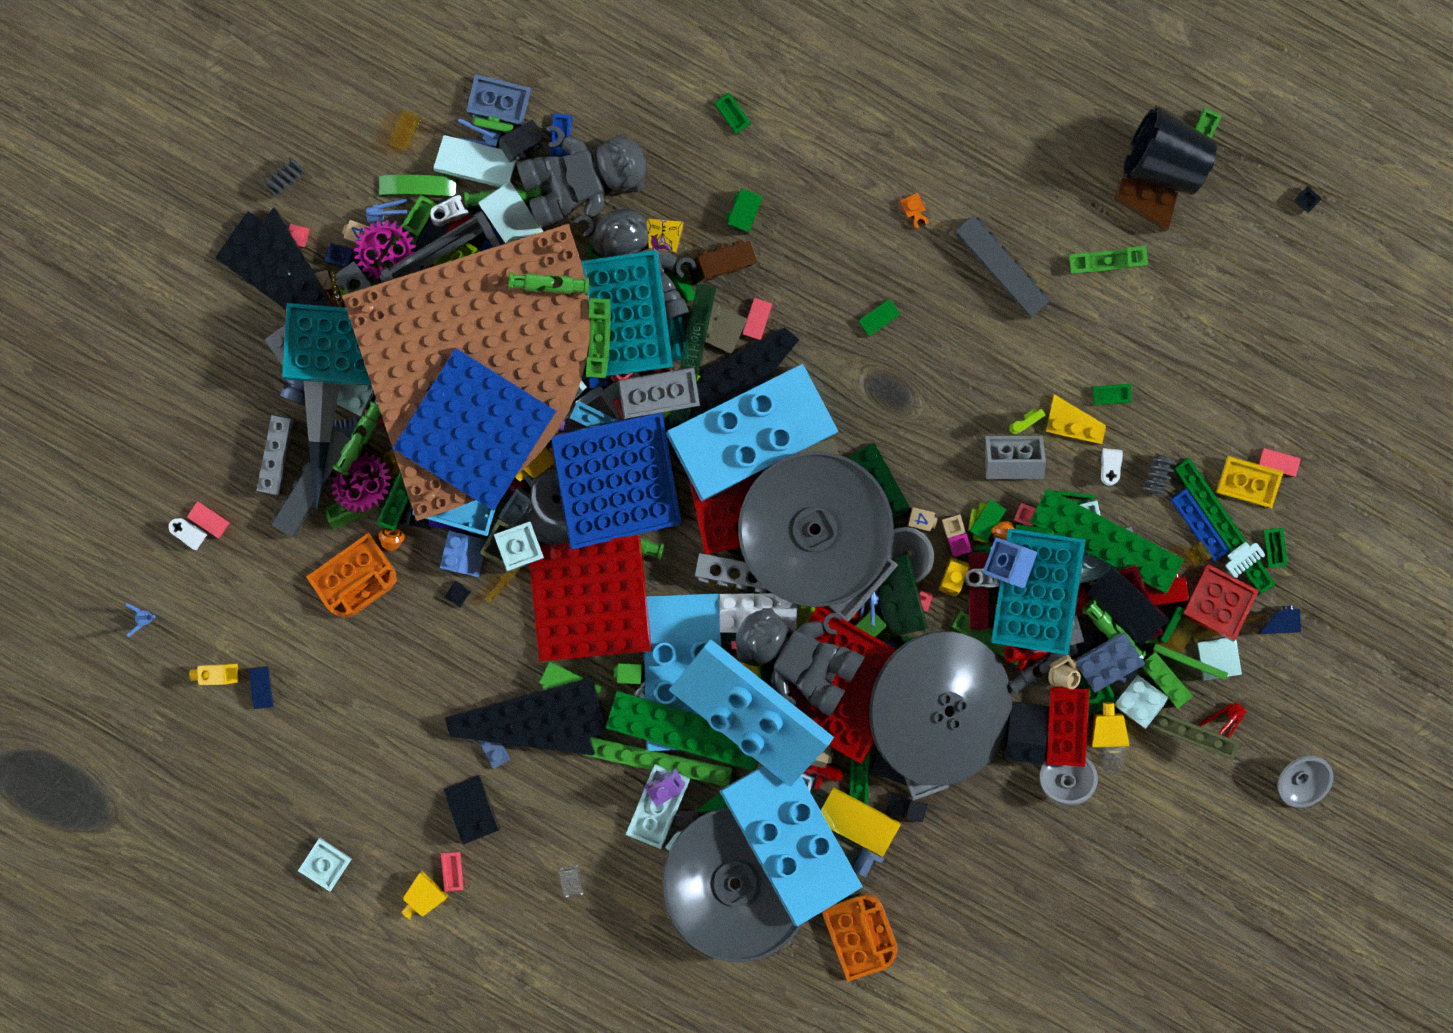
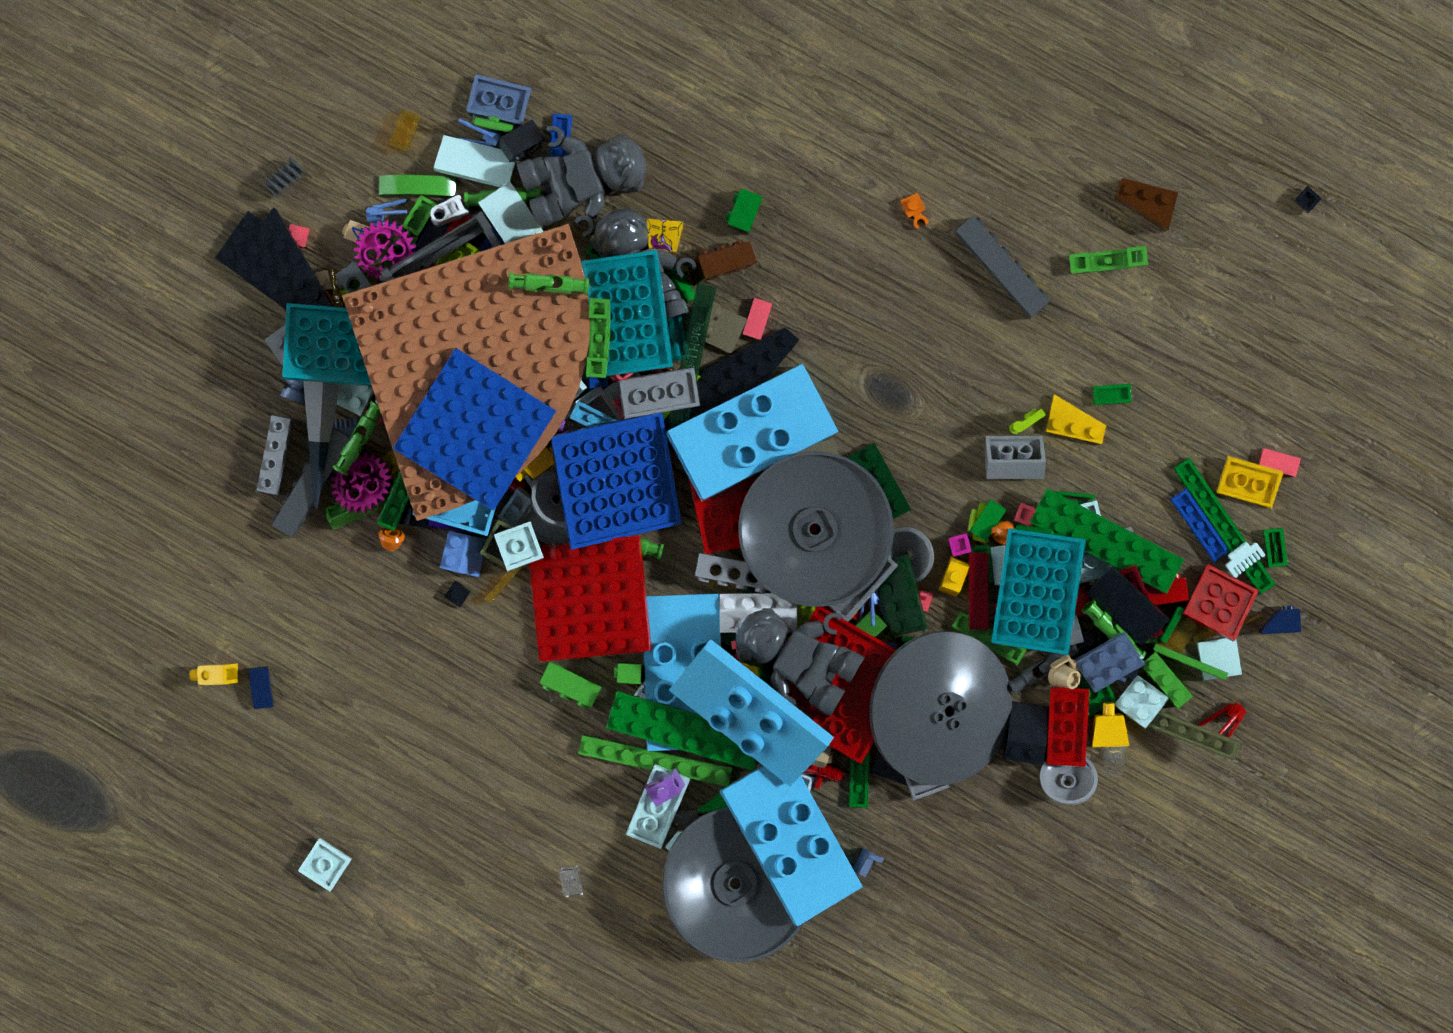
medium blue plant [125,603,156,637] -> none
white piece [169,518,207,550] -> none
coral tile [187,501,230,539] -> none
orange plate [306,533,397,618] -> none
dark blue slope [324,243,364,270] -> none
yellow torso [401,871,449,919] -> none
coral tile [441,851,464,892] -> none
black slope [444,775,500,845] -> none
black wing [445,676,609,755] -> none
sand blue plate [478,740,511,769] -> none
green tile [714,92,751,135] -> none
yellow tile [820,787,901,857] -> none
orange plate [822,894,898,982] -> none
green tile [858,299,901,337] -> none
black slope [886,794,928,822] -> none
tan brick [907,507,937,532] -> none
tan plate [941,514,966,538] -> none
white piece [964,569,1000,587] -> none
medium blue slope [983,537,1038,588] -> none
red piece [1004,645,1047,670] -> none
white piece [1101,448,1123,486] -> none
black cone [1123,105,1217,195] -> none
dark grey piece [1141,454,1177,496] -> none
clear yellow plate [1185,541,1212,567] -> none
bright green plate [1195,108,1222,138] -> none
light grey dish [1278,756,1334,808] -> none

